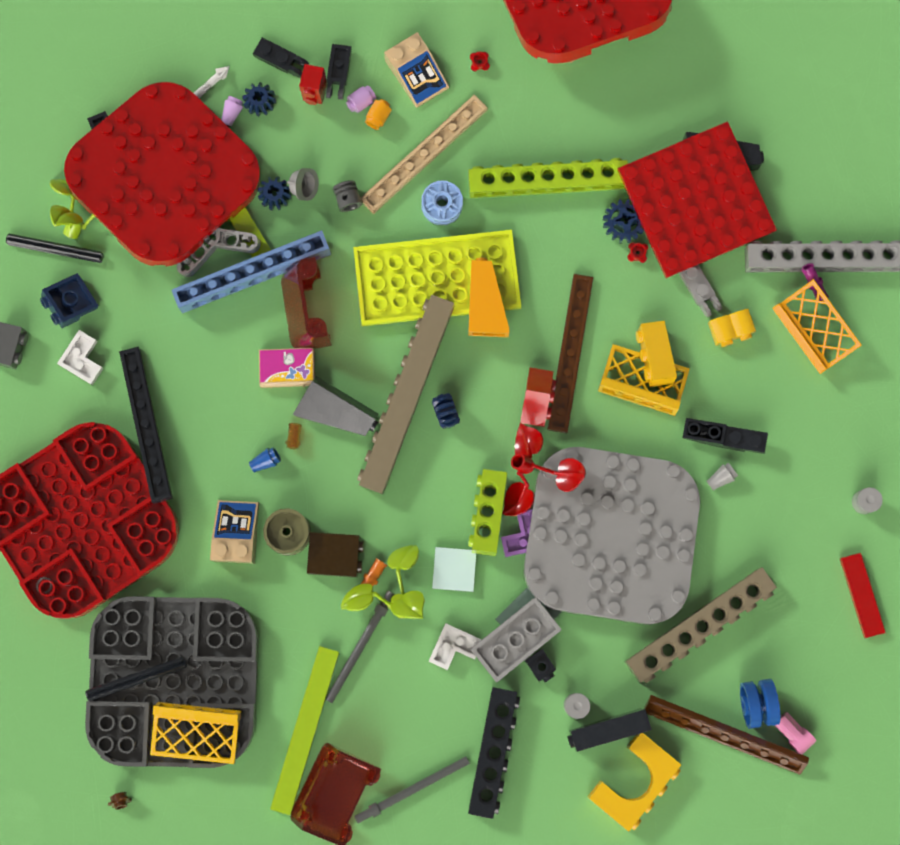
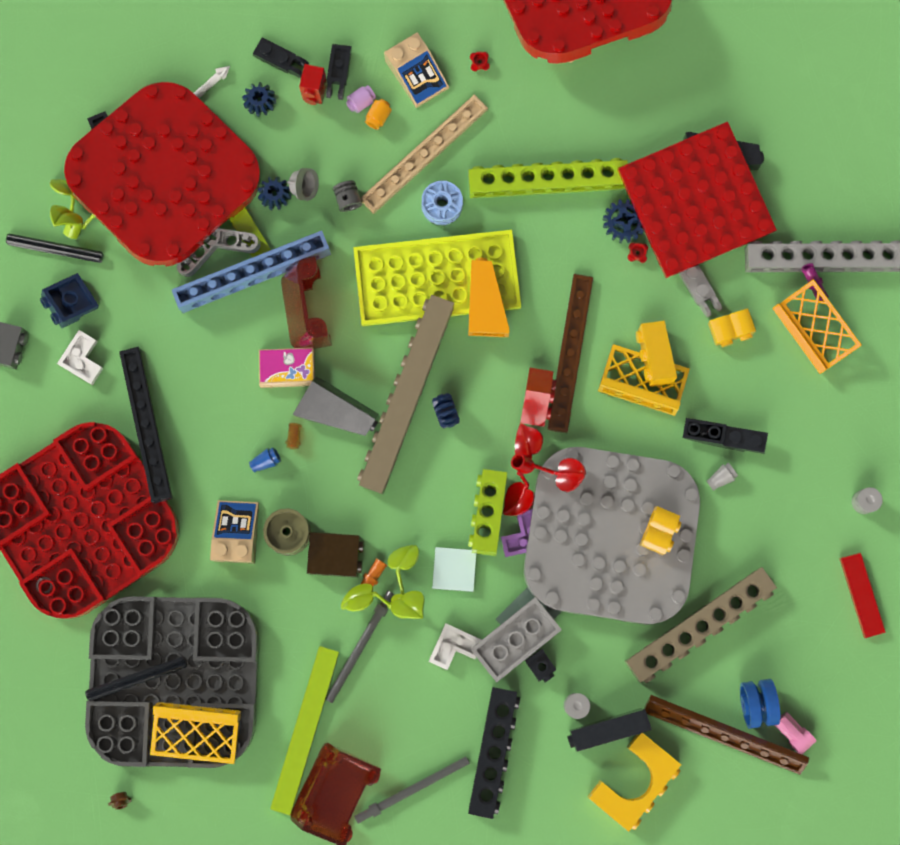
lavender cone [222,96,243,127] -> none
none -> yellow brick [640,506,682,555]

